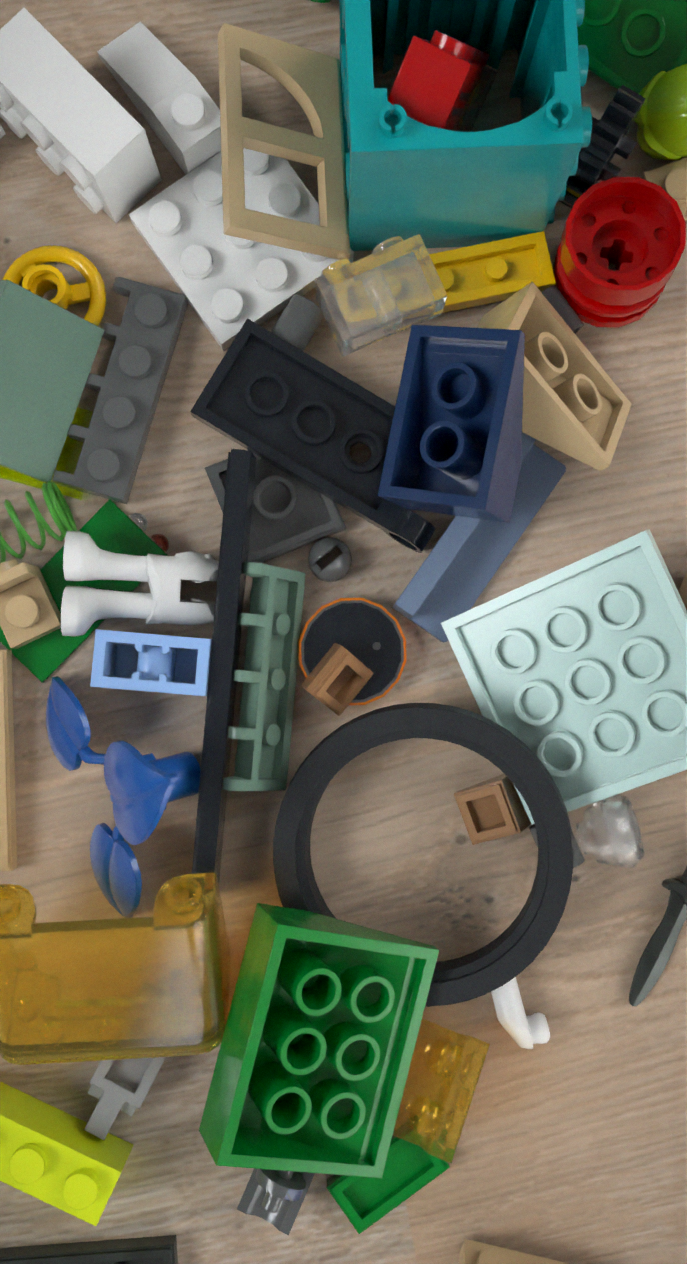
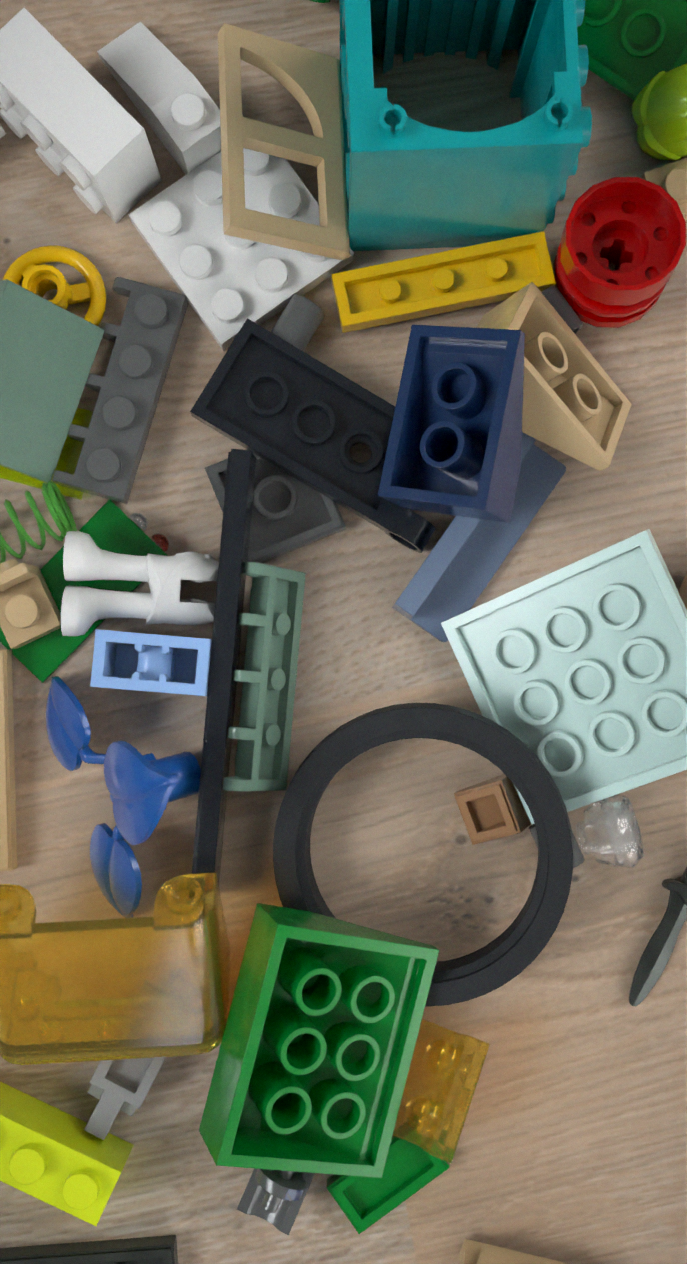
black tile [299,598,407,705] -> none
medium nougat slope [301,643,373,716] -> none
dark grey hinge [308,537,352,582] -> none
clear brick [315,234,447,357] -> none
red brick [388,30,498,132] -> none
white arm [491,977,550,1049] -> none
black gear [559,85,646,209] -> none

